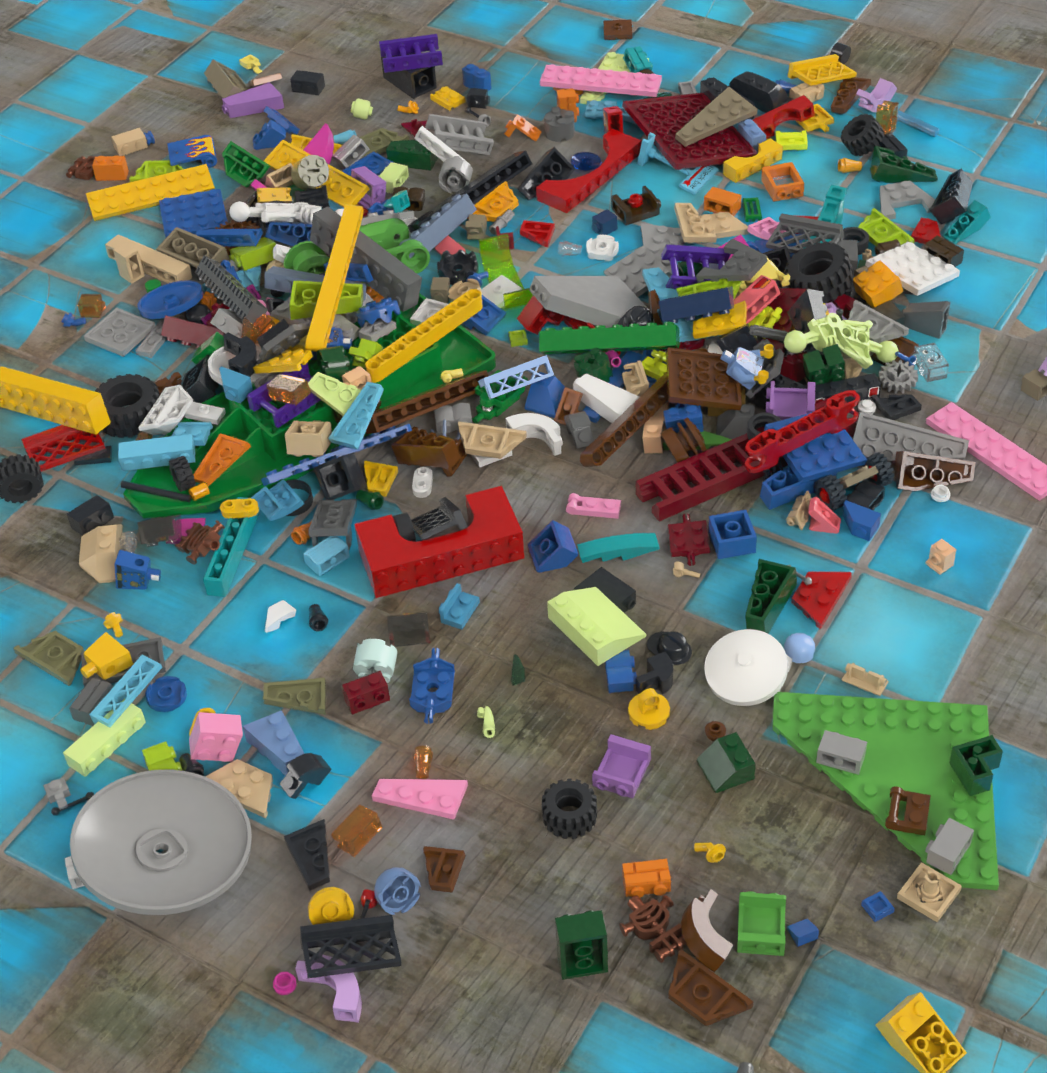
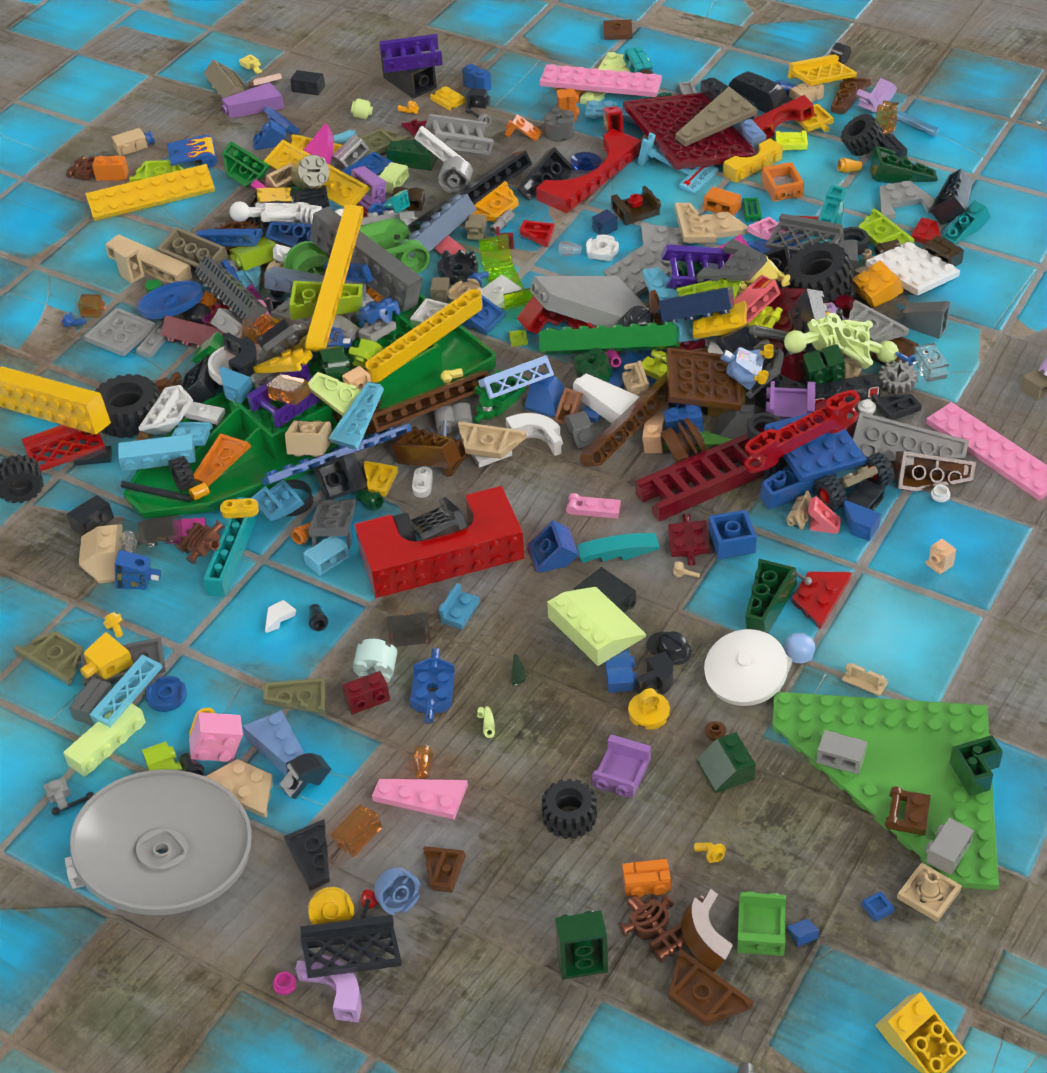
blue plate [159,189,227,238] -> none

